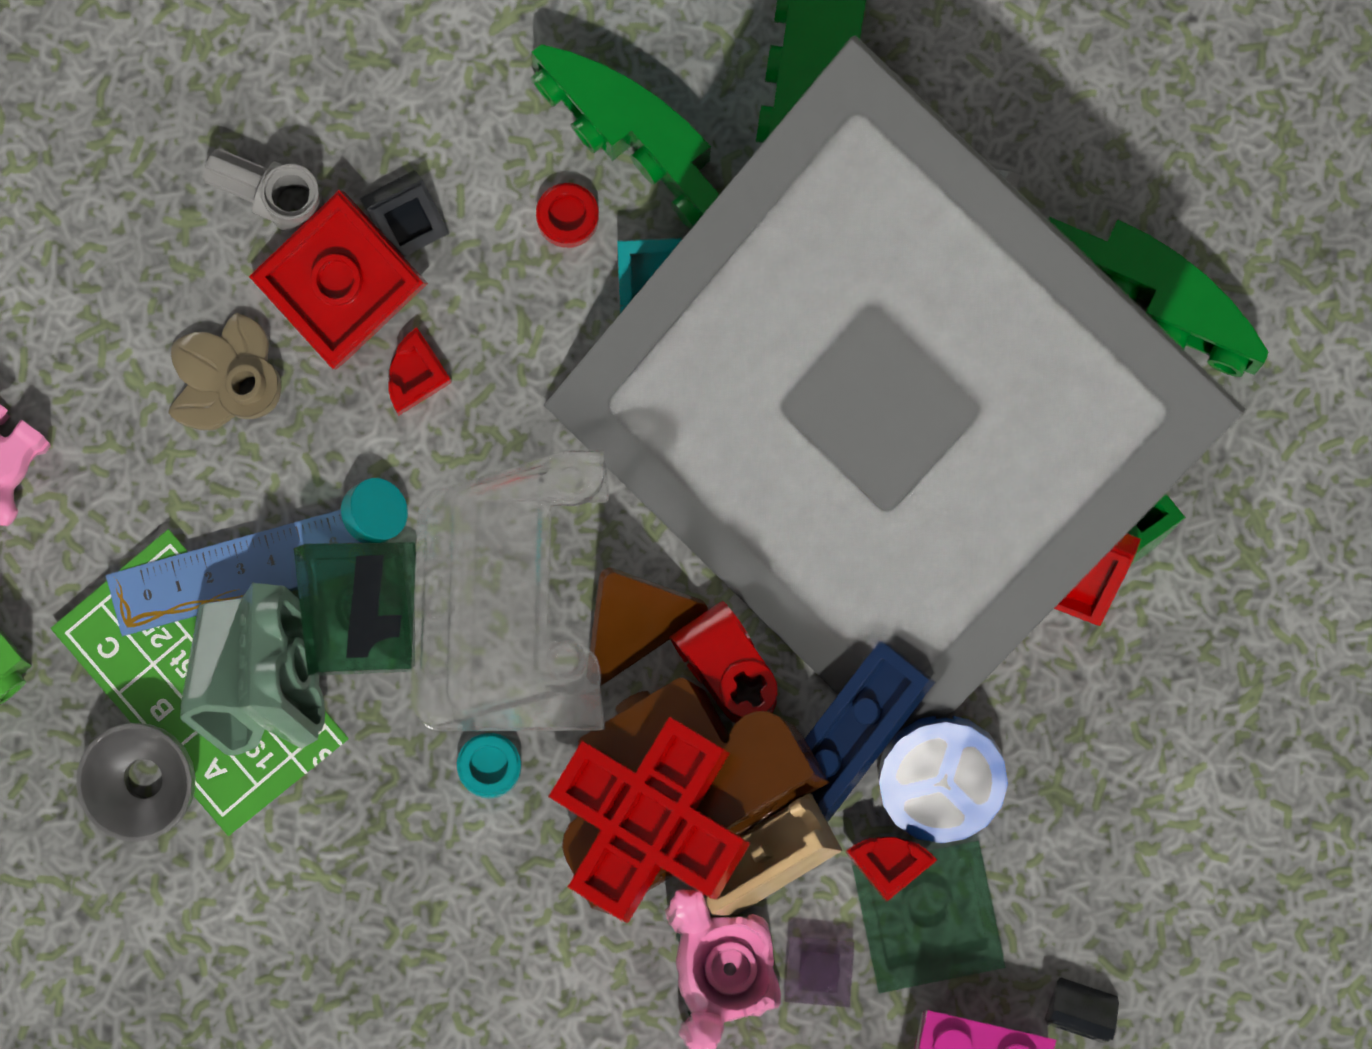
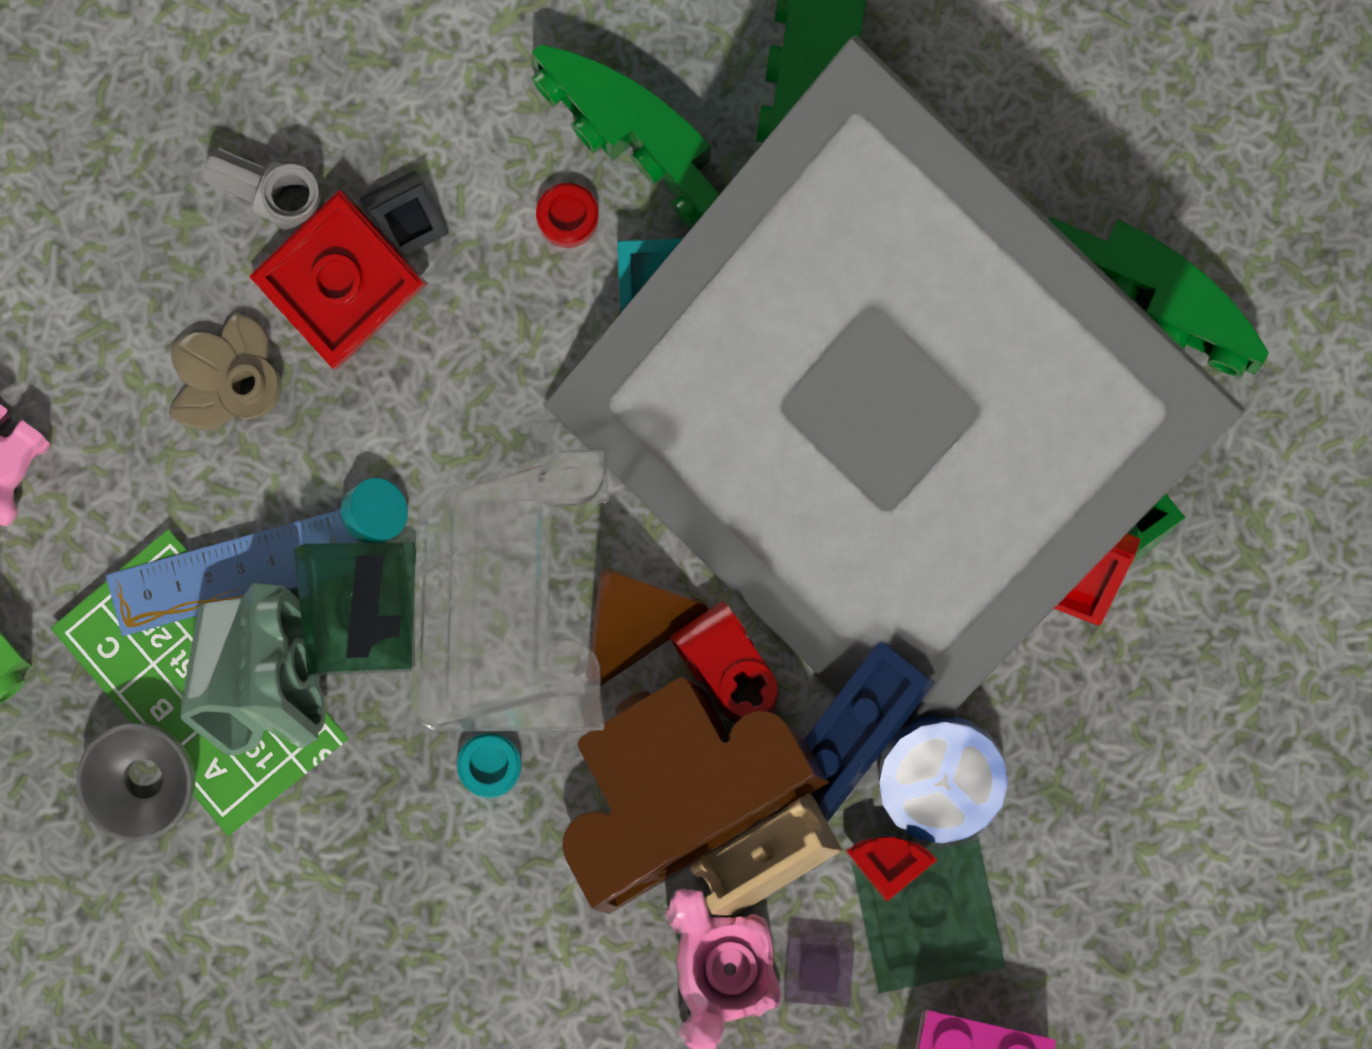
red tile [388,327,452,416] -> none
red plate [548,717,750,923] -> none
black slope [1044,977,1119,1043] -> none

